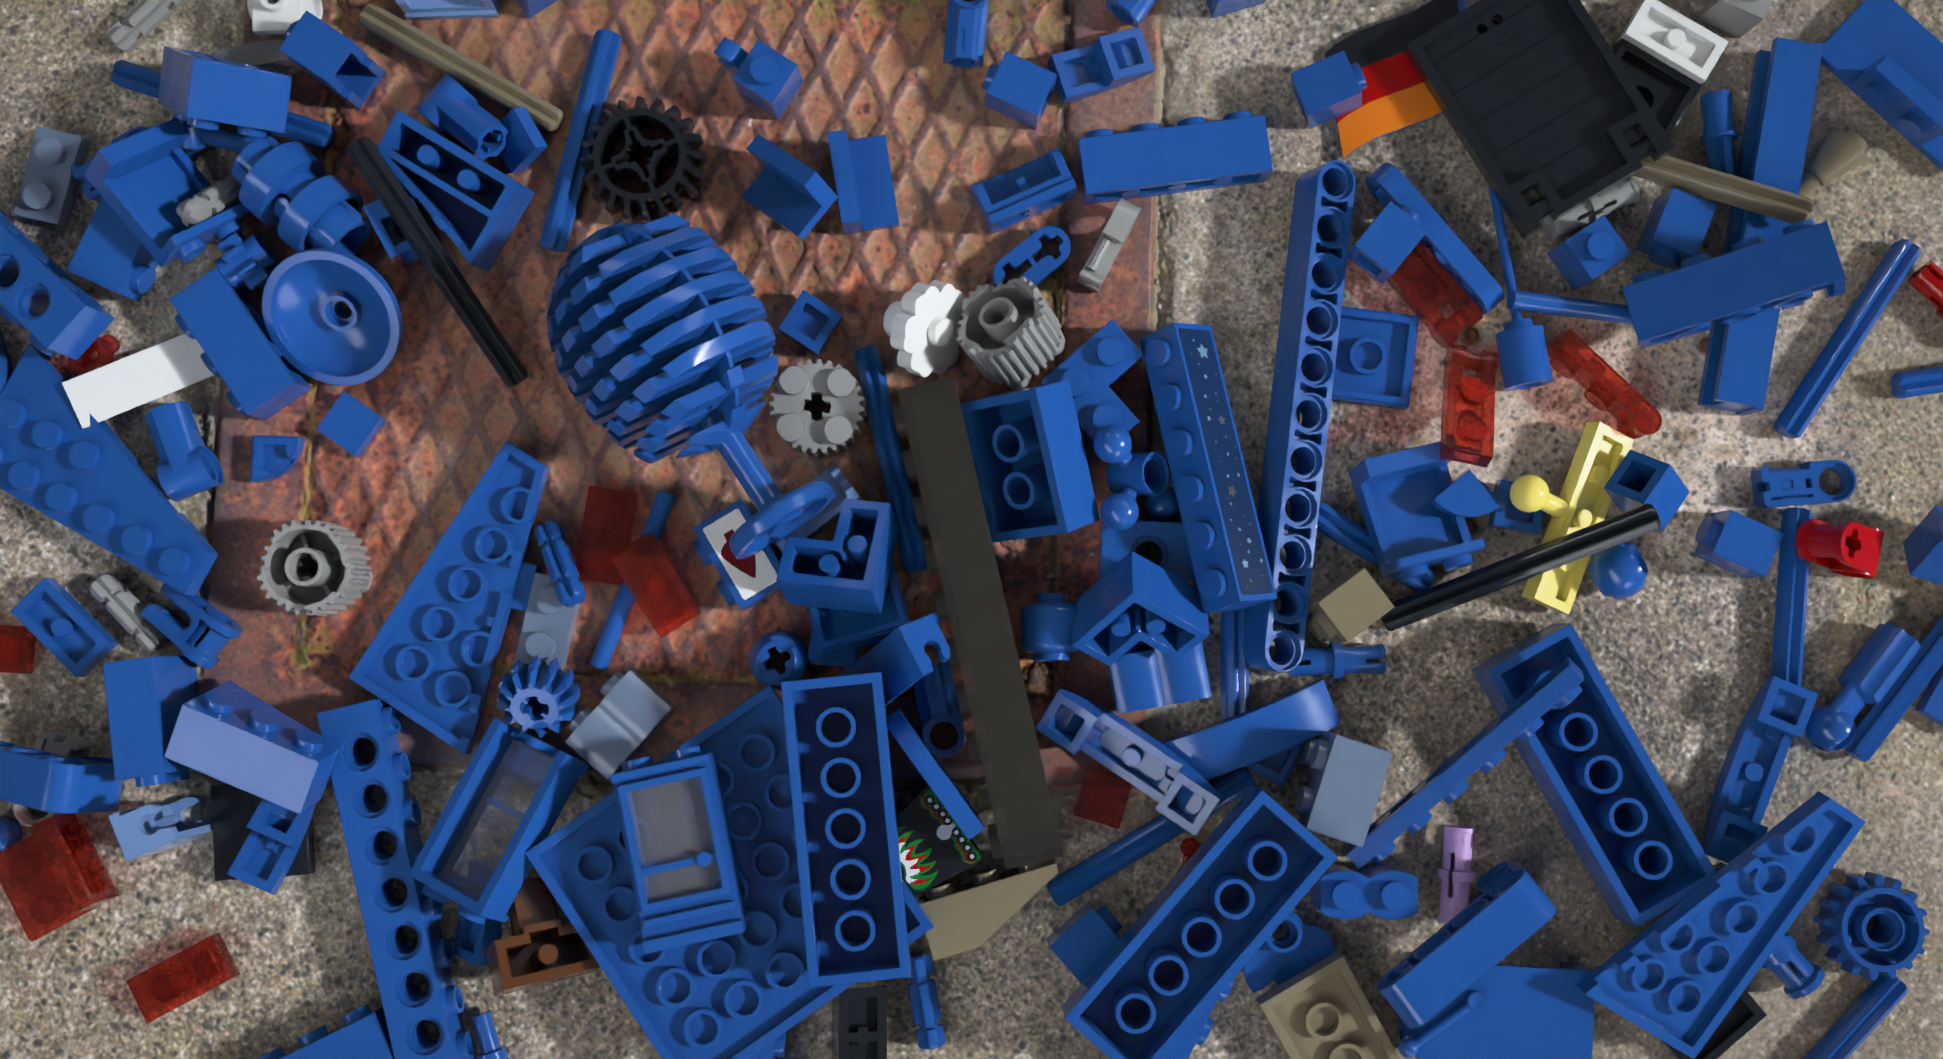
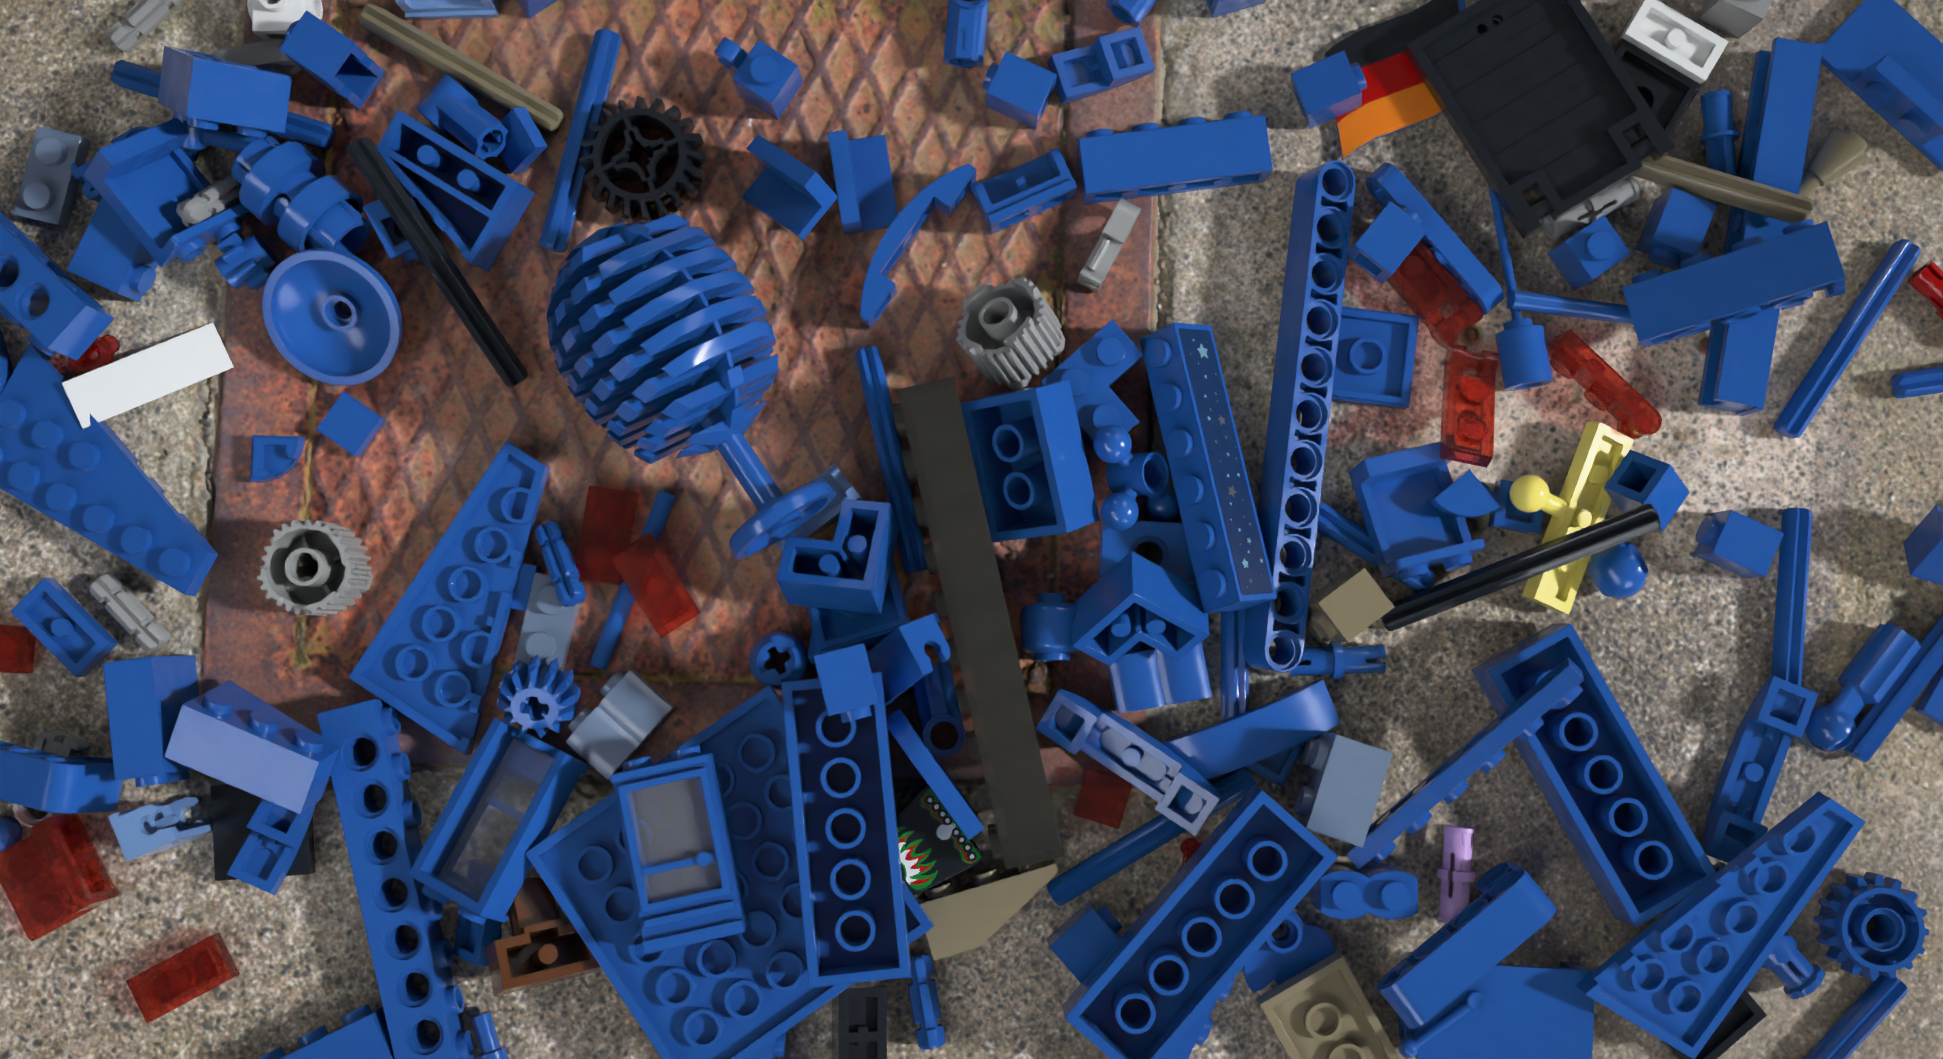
blue piece [140,583,243,669] -> none
blue piece [144,401,224,502] -> none
blue brick [169,267,312,420] -> none
brick [693,499,781,611] -> none
light grey brick [769,359,868,459] -> none
blue plate [778,290,844,357] -> none
white plant [883,280,964,377] -> none
blue beam [993,226,1071,287] -> none
blue piece [1751,460,1856,509] -> none
red piece [1796,519,1884,579] -> none
none -> blue brick [813,643,880,723]
none -> blue slope [860,164,976,330]

